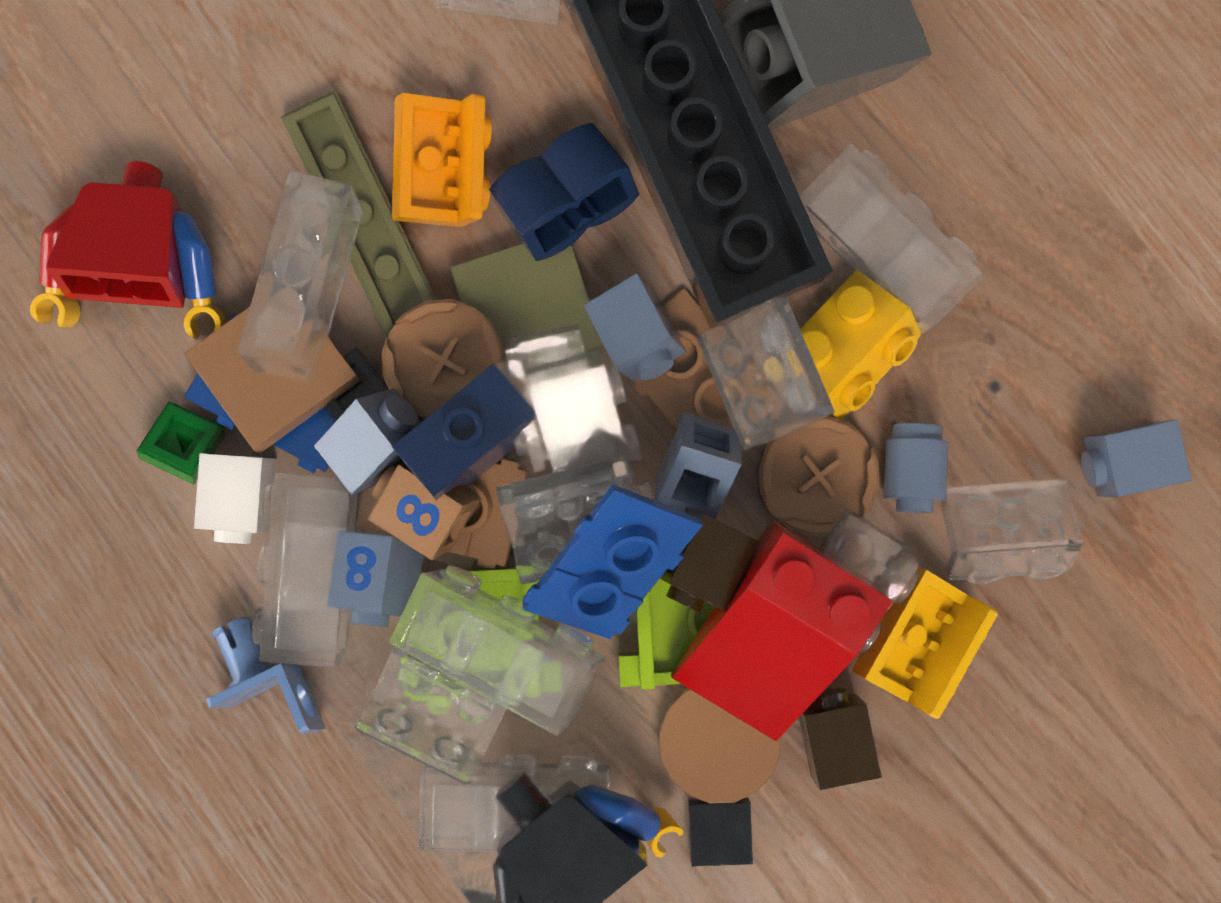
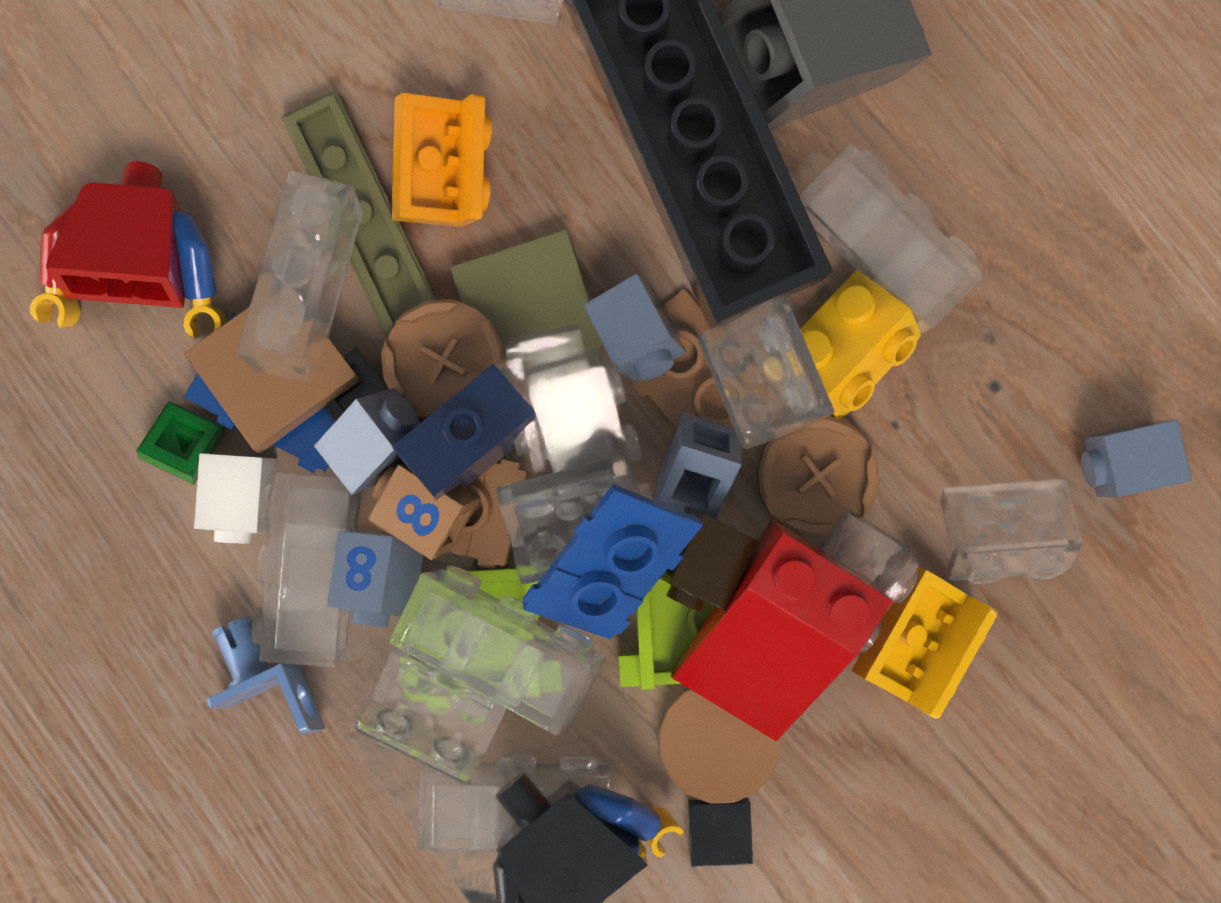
dark blue brick [489,123,639,261] -> none
dark brown brick [799,688,882,790] -> none
sand blue brick [884,423,949,513] -> none

